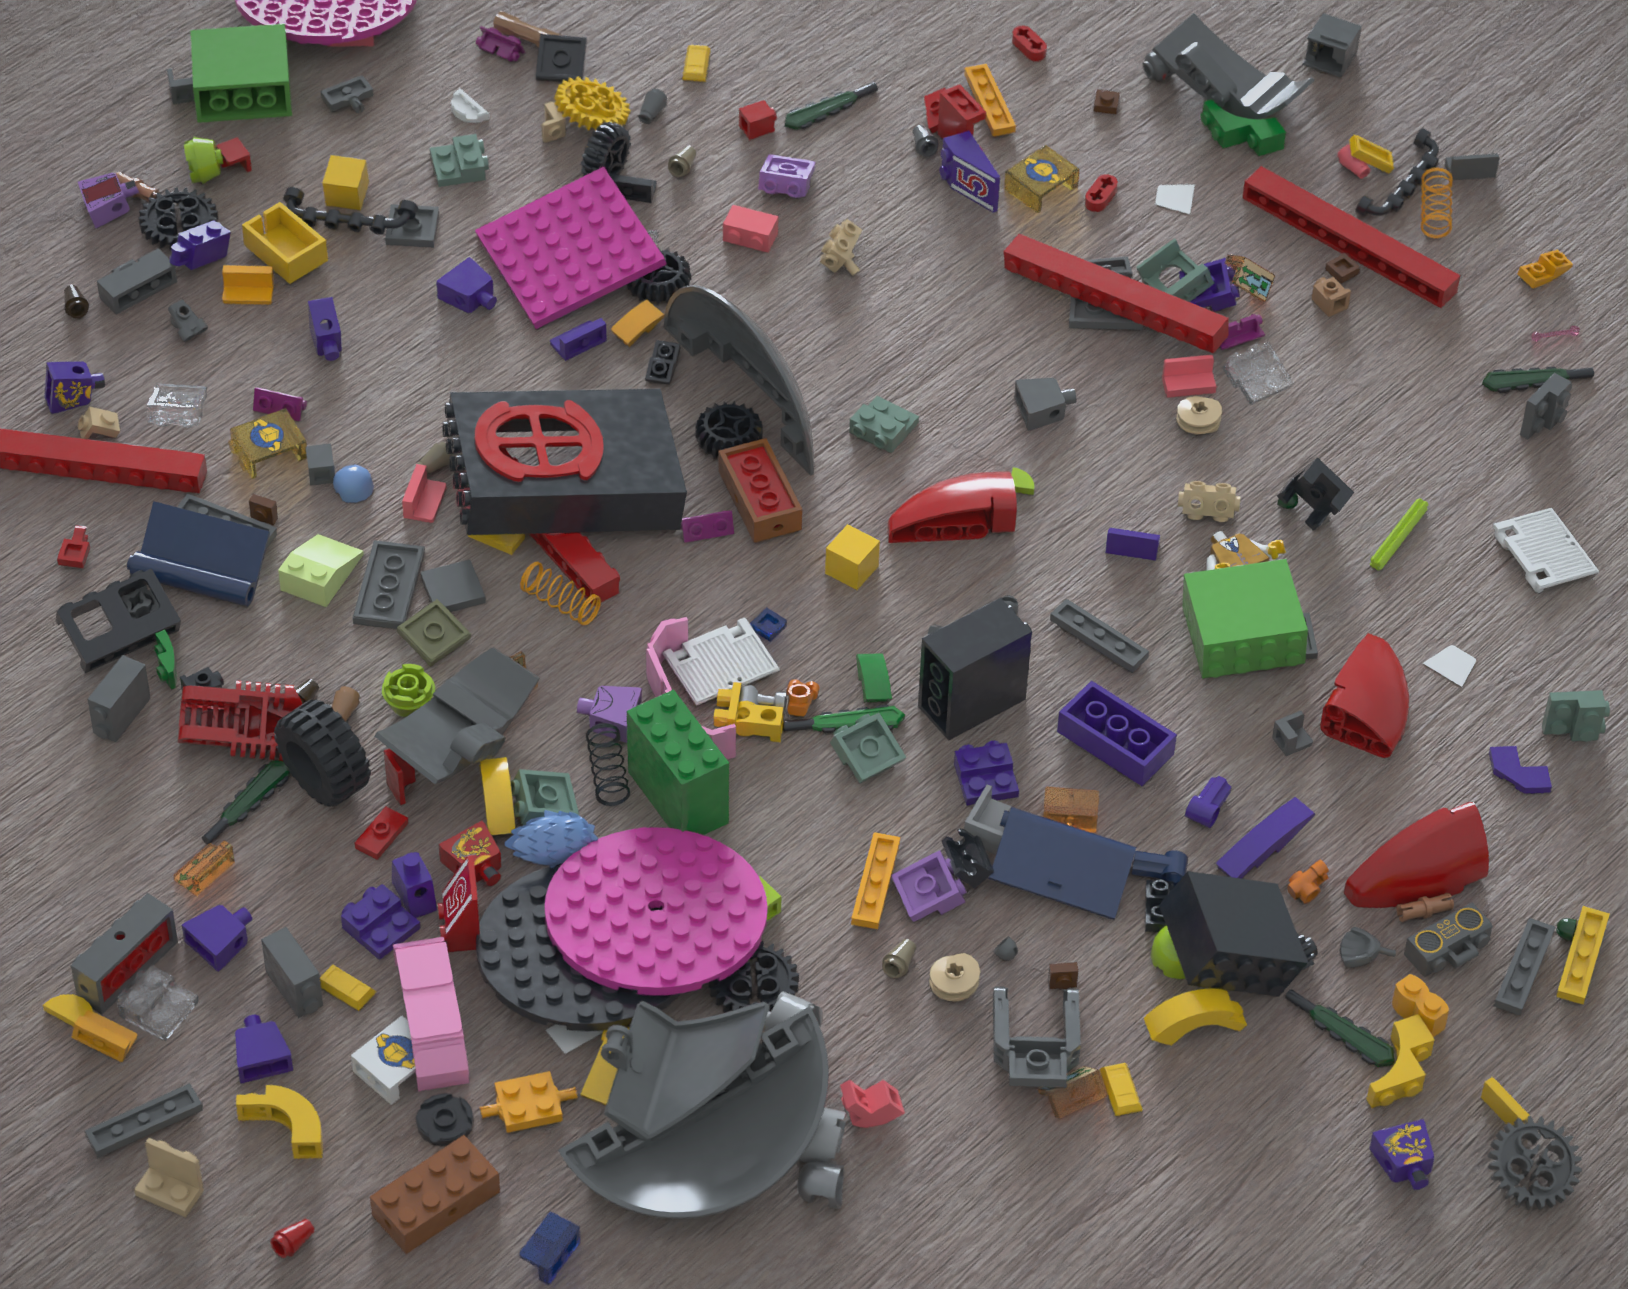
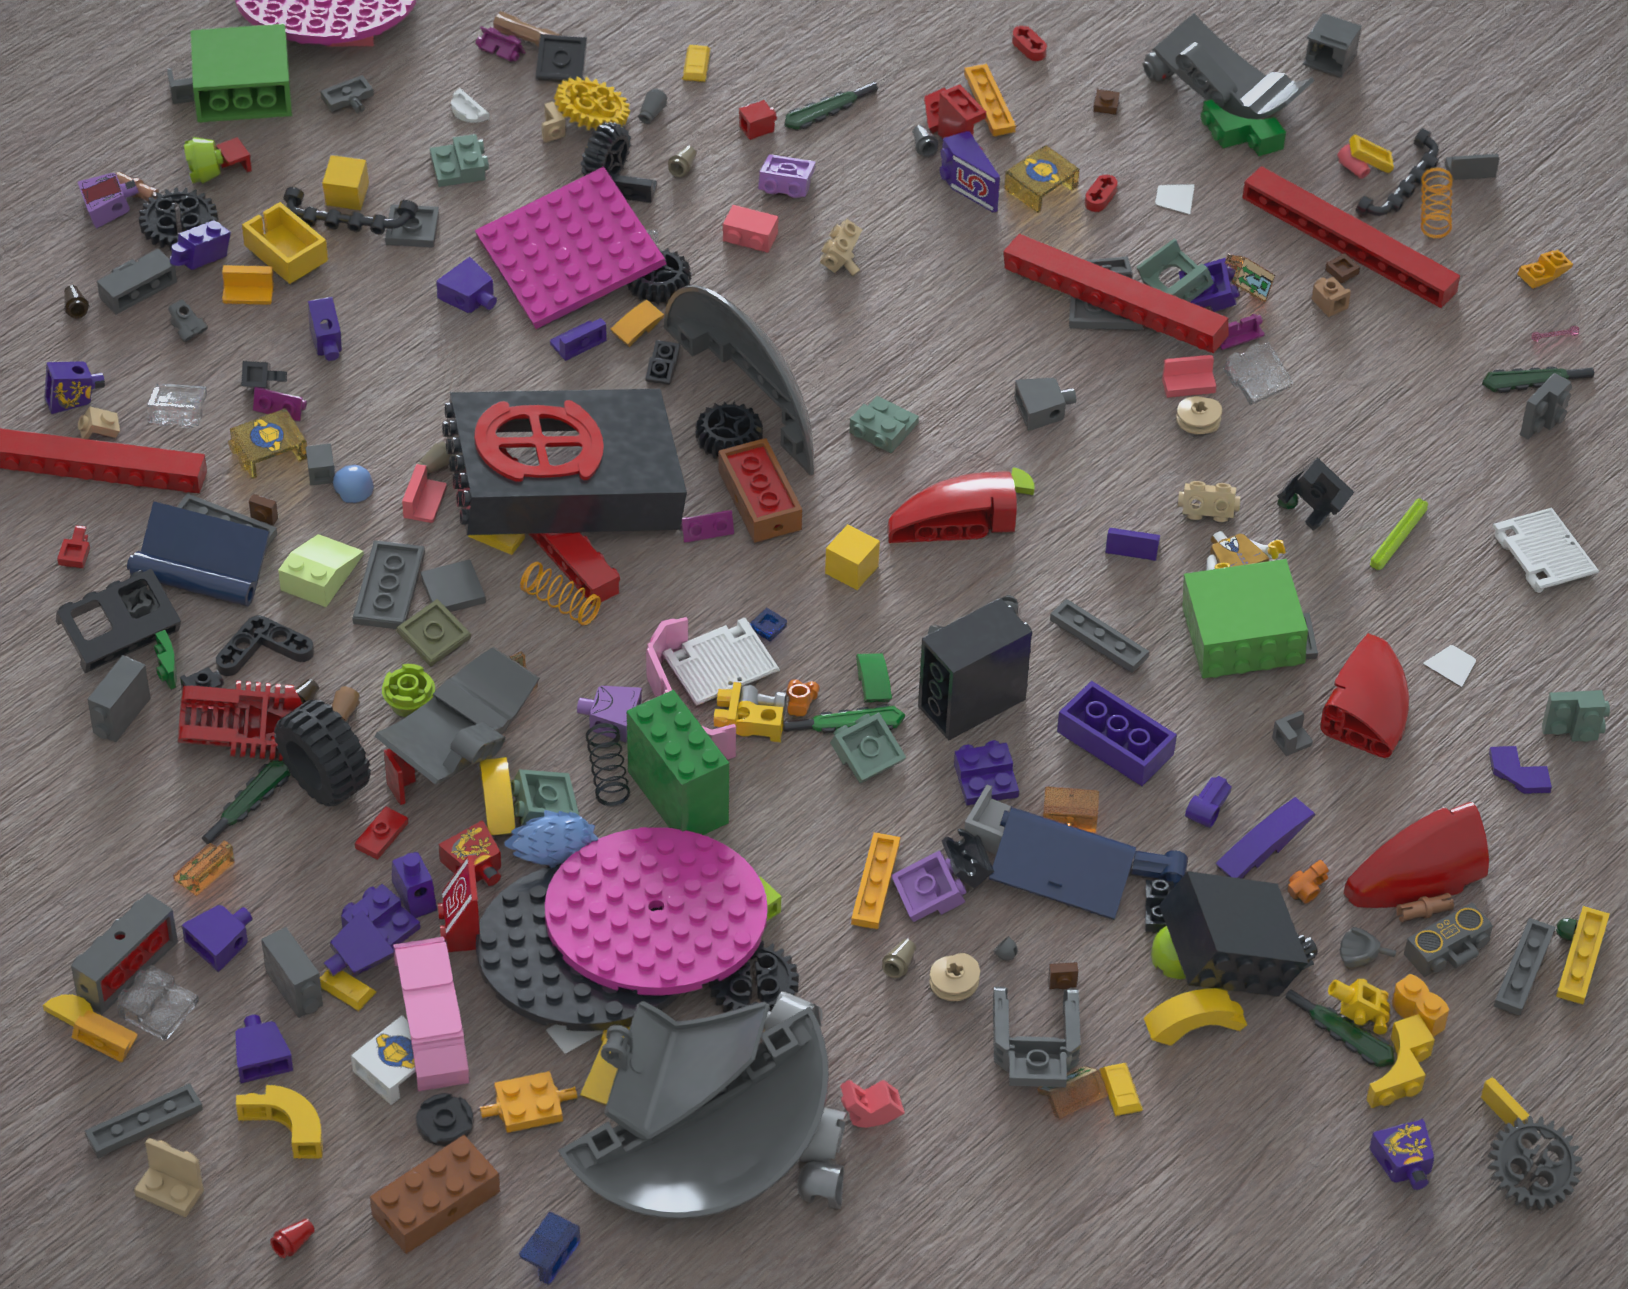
none -> black beam [216,615,314,676]
none -> black brick [241,361,287,389]
none -> dark purple torso [323,910,394,977]
none -> yellow piece [1328,979,1390,1035]

